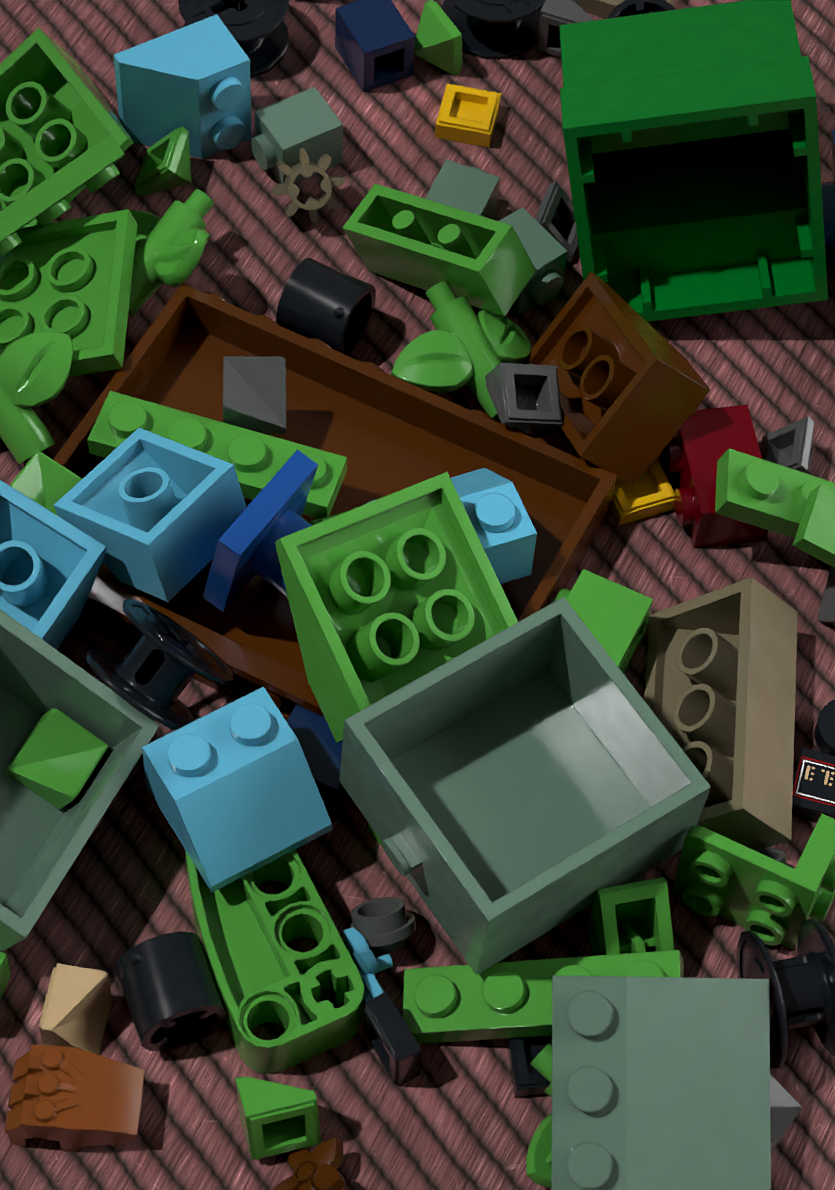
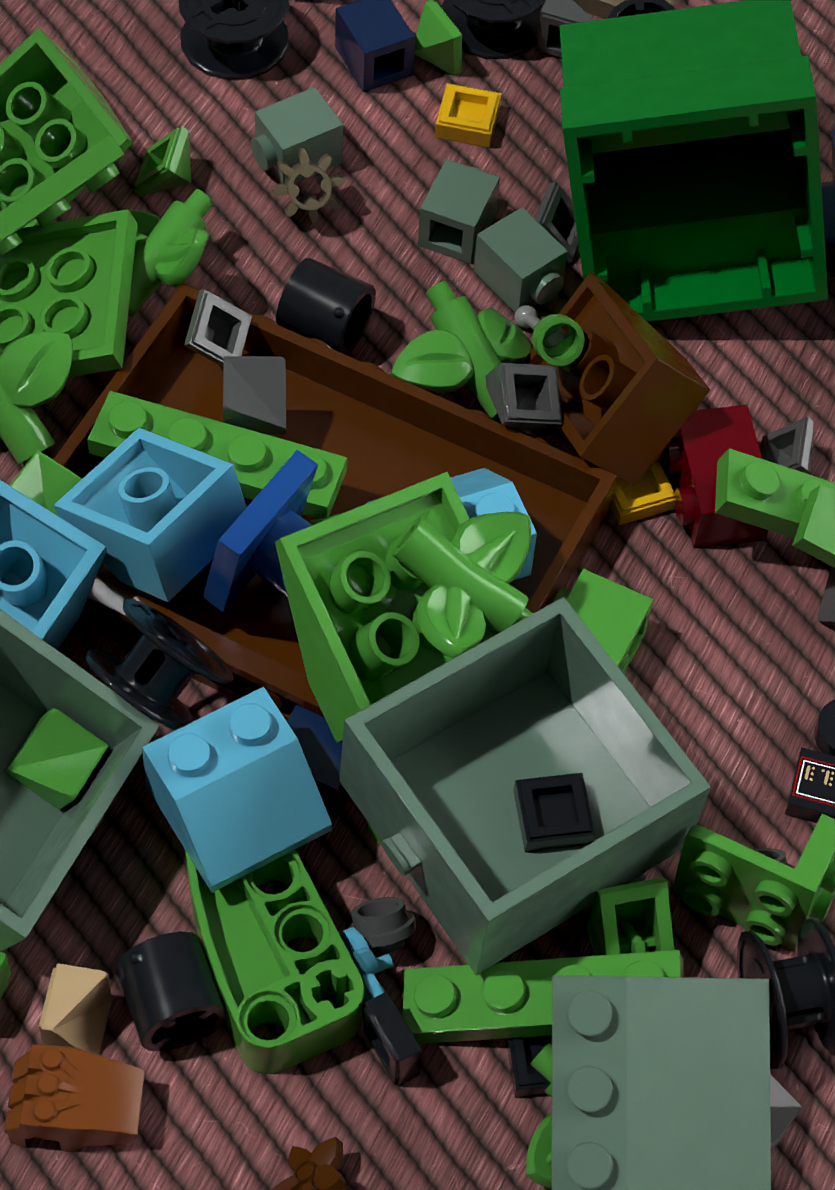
medium azure slope [113,14,252,159] -> none
bright green slope [235,1077,321,1160] -> none
bright green brick [343,184,537,316] -> none
dark tan slope [644,577,798,850] -> none
none -> dark grey slope [184,289,252,367]
none -> bright green plant [392,512,534,658]
none -> black tile [513,773,595,852]
none -> bright green hinge [514,305,585,366]

